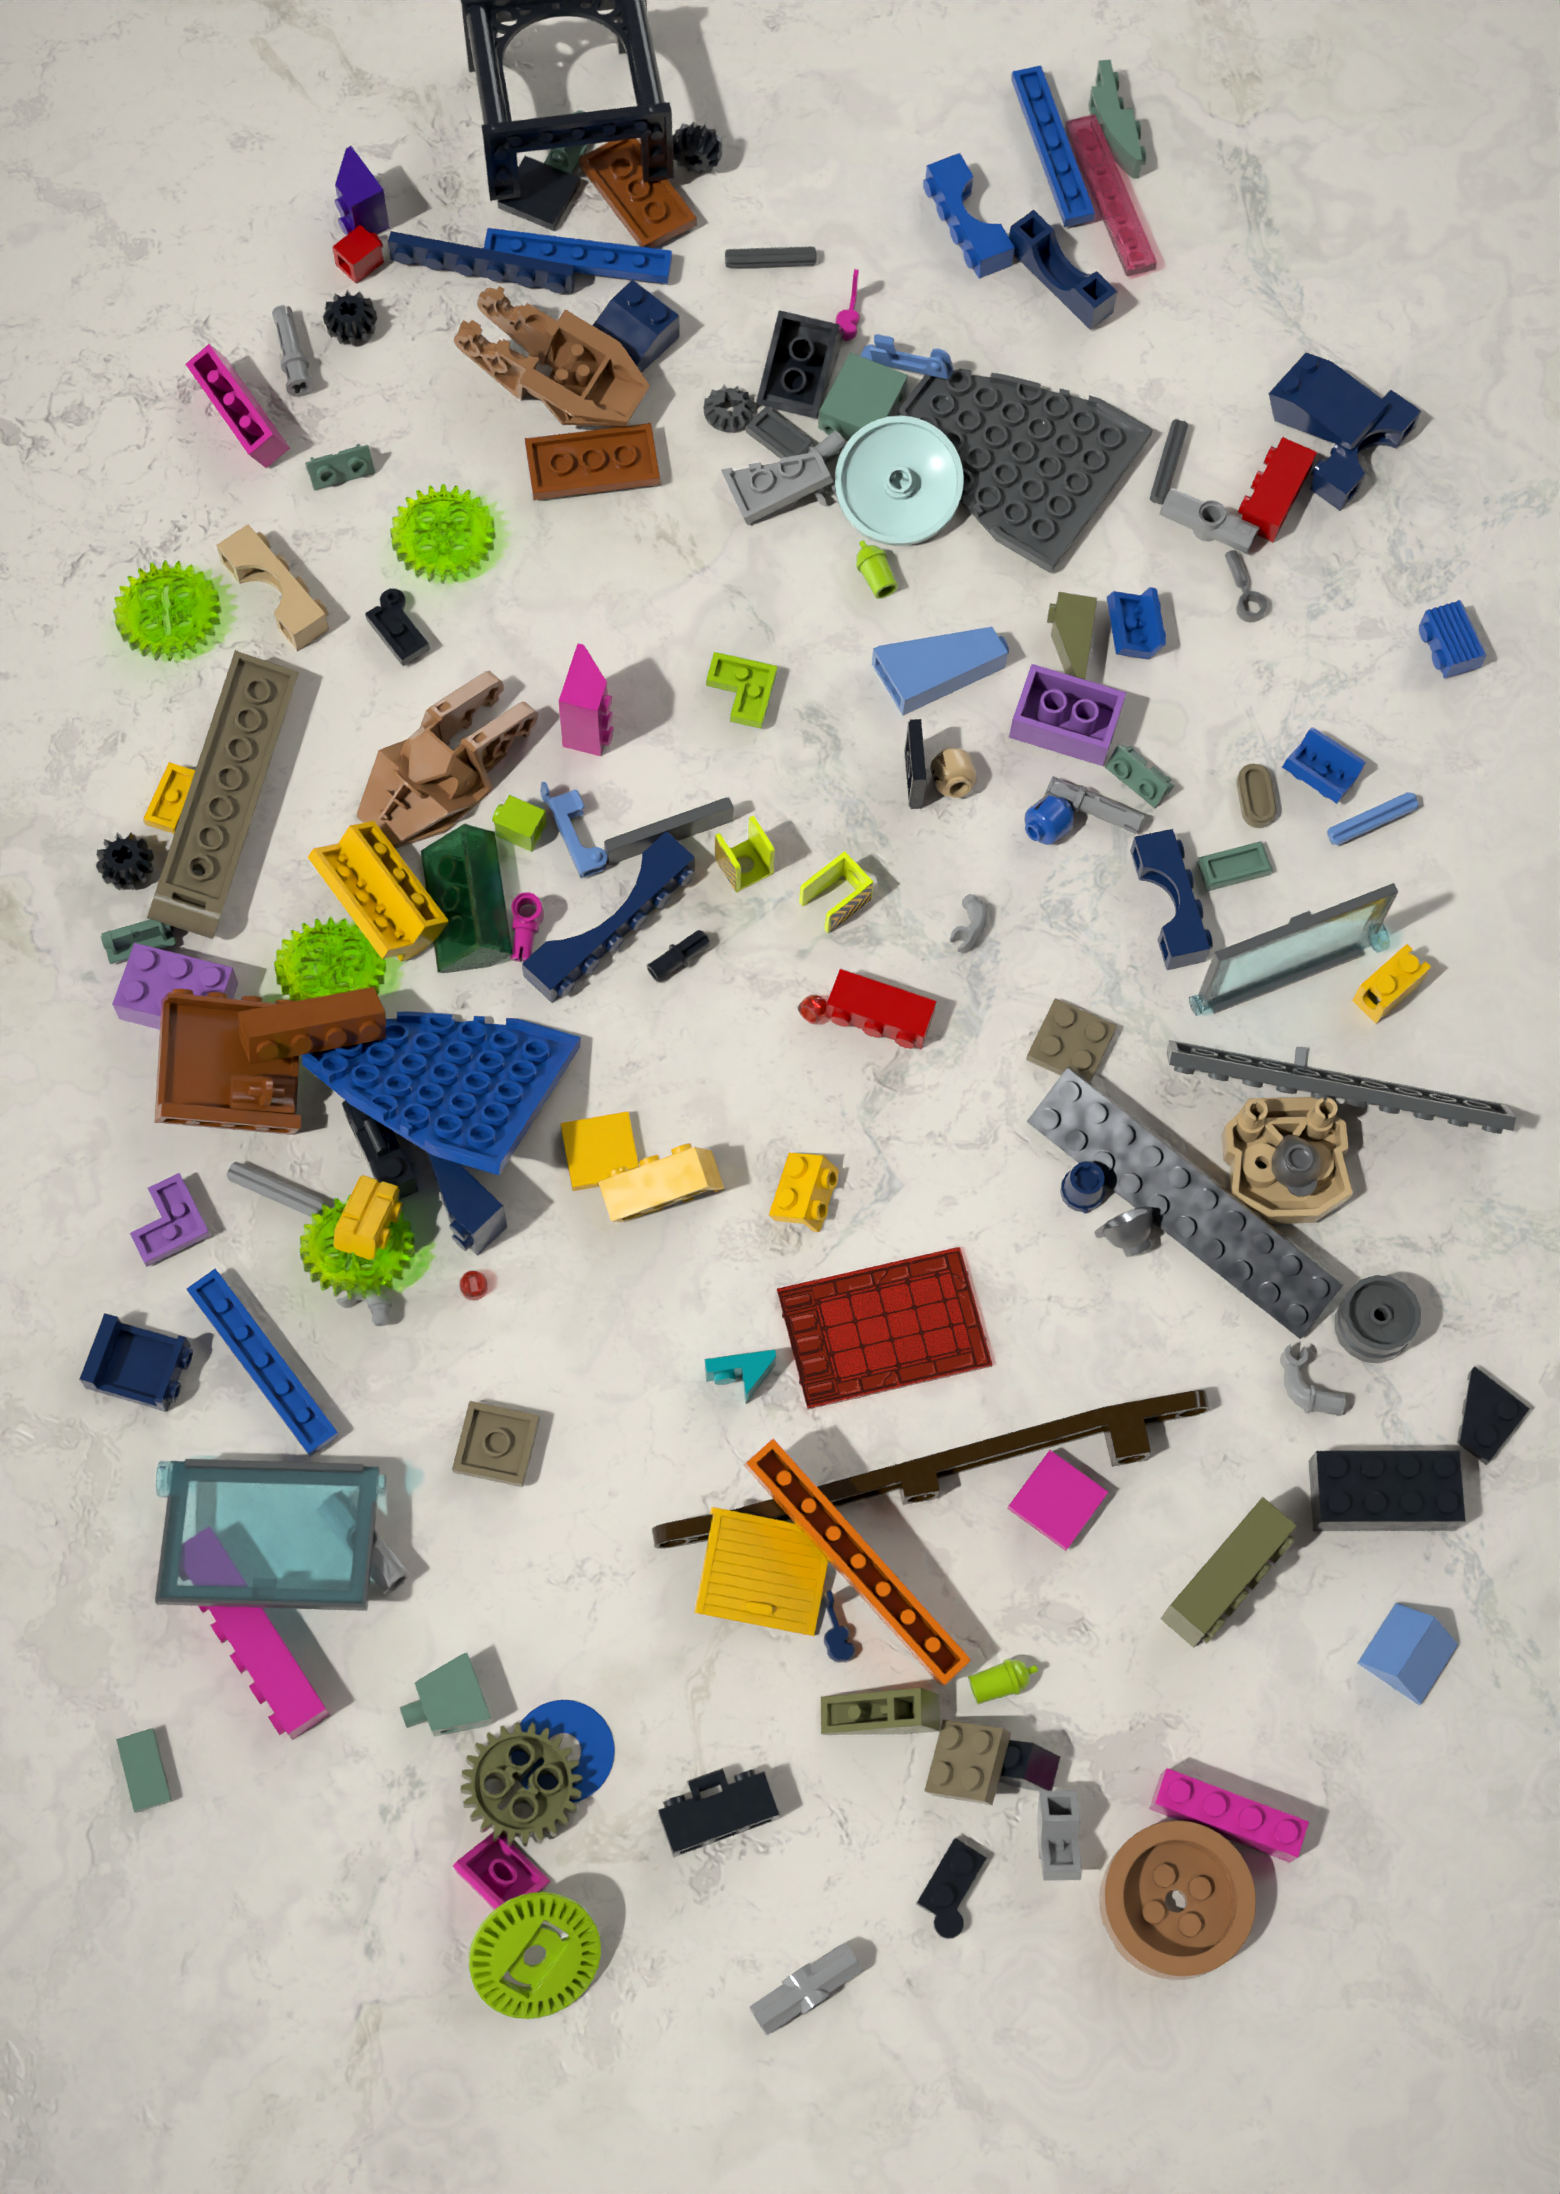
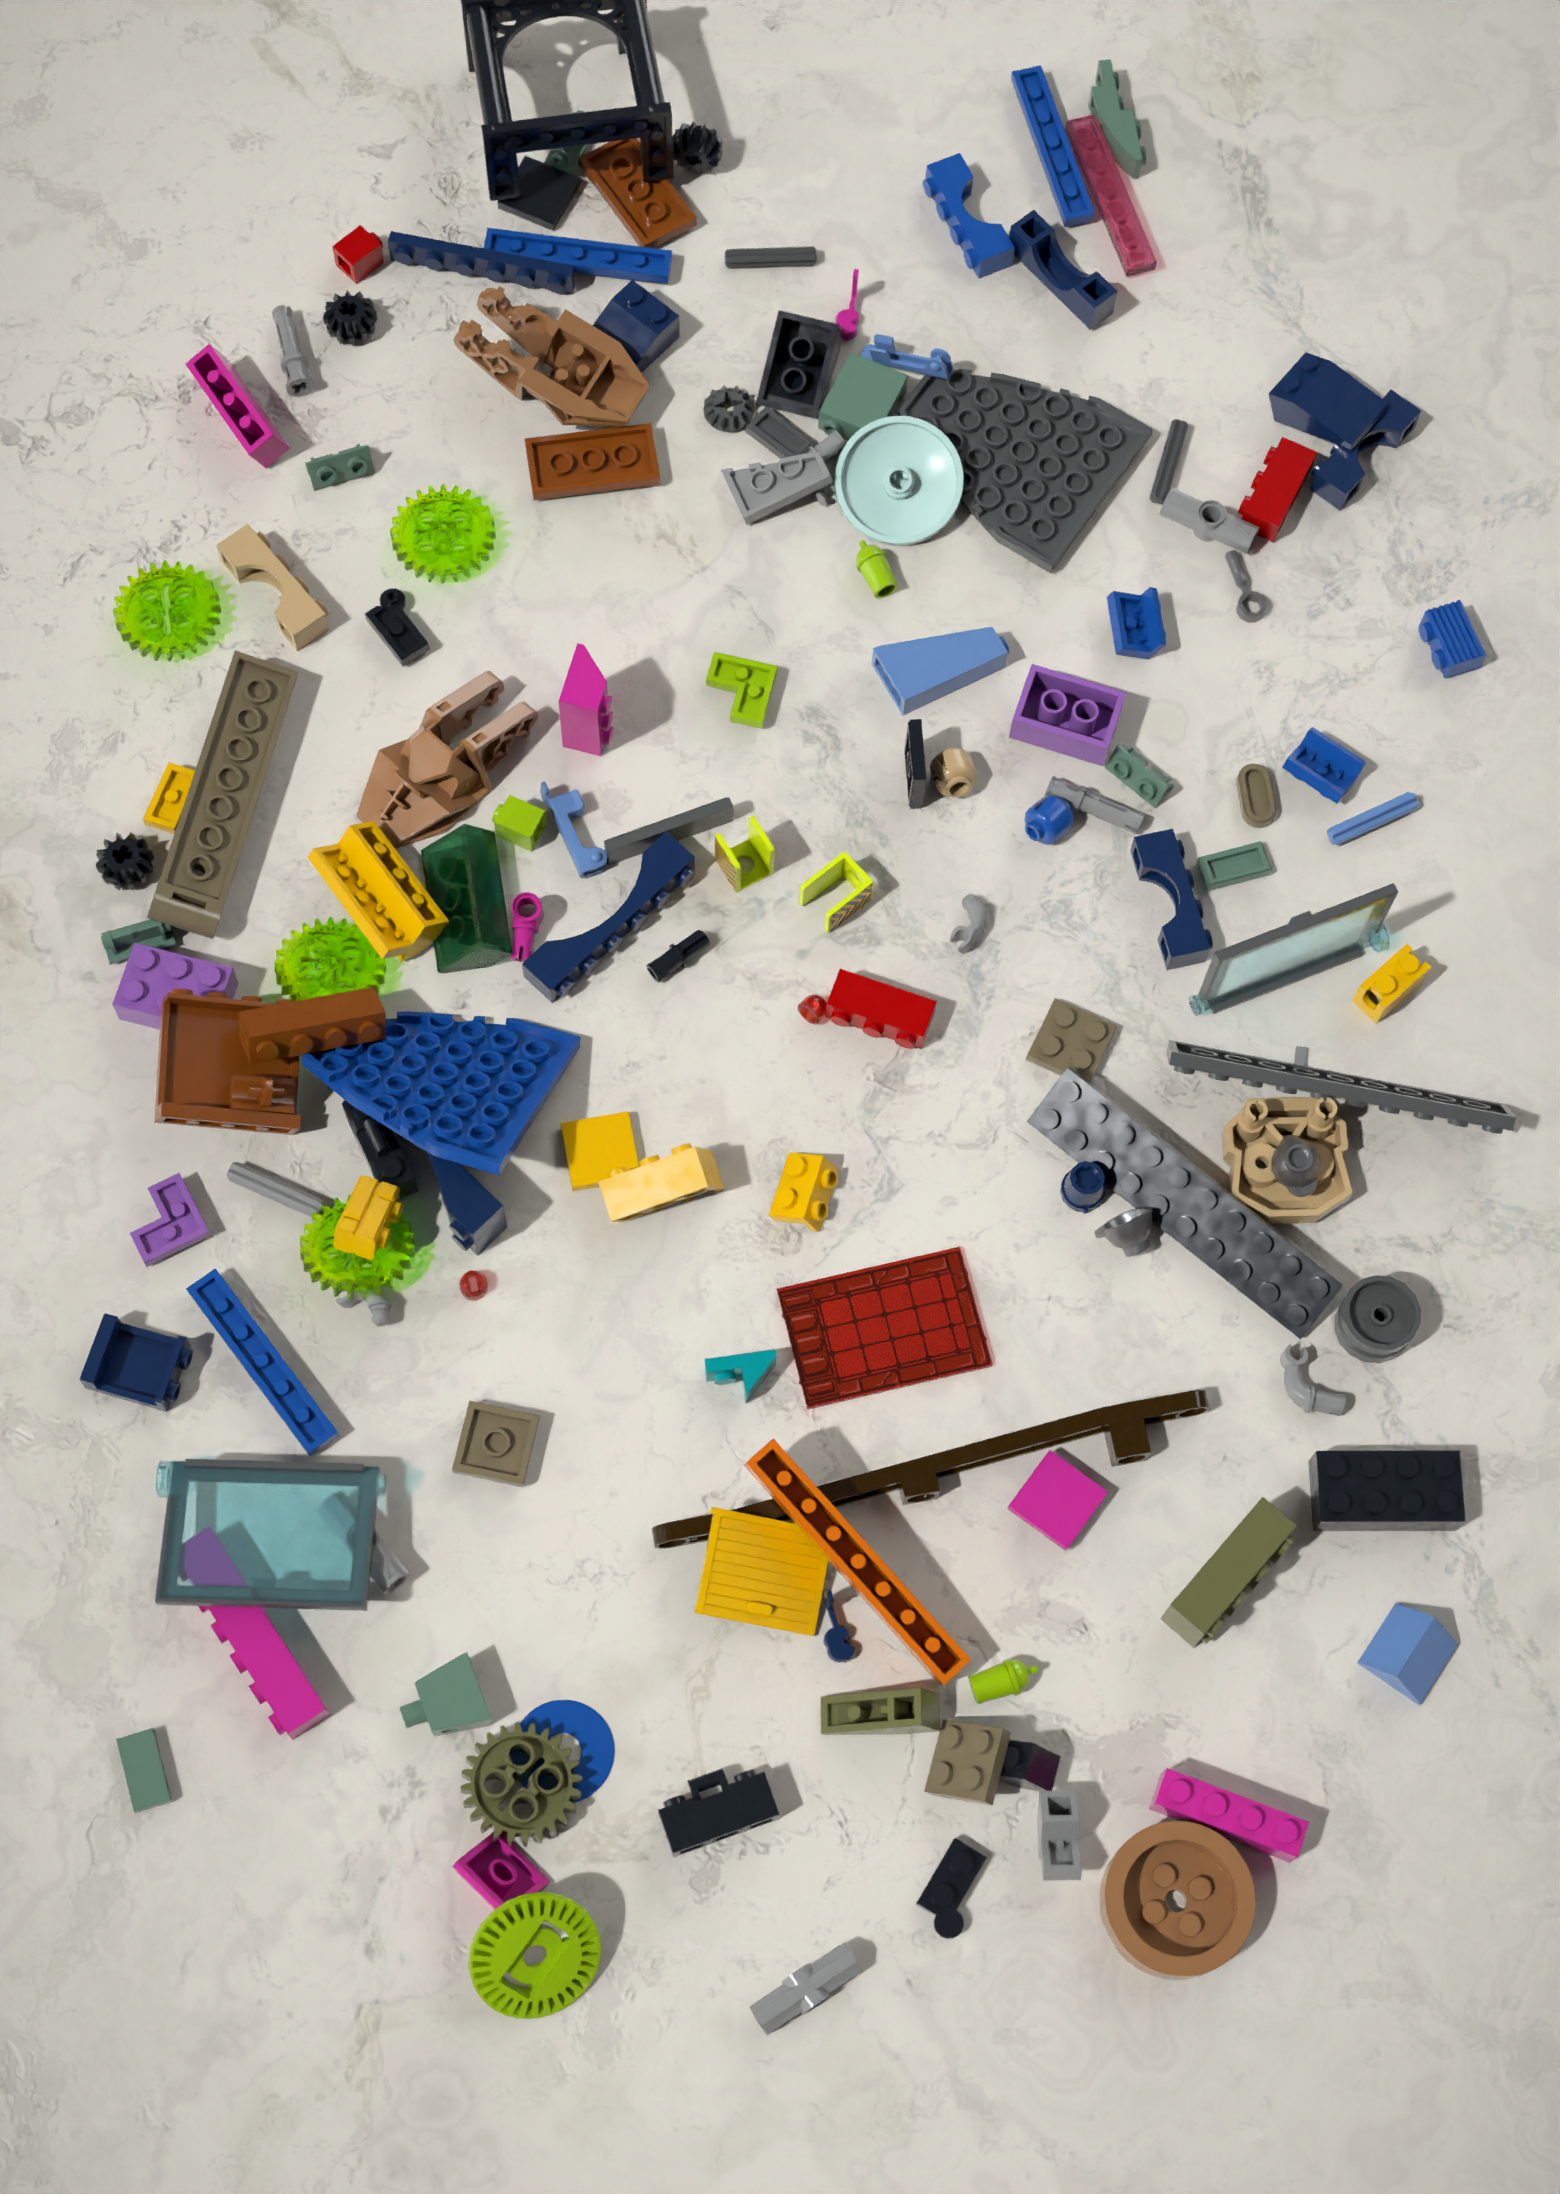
dark purple slope [334,146,390,235] -> none
olive slope [1047,592,1097,680] -> none
black wing [1457,1366,1530,1465] -> none

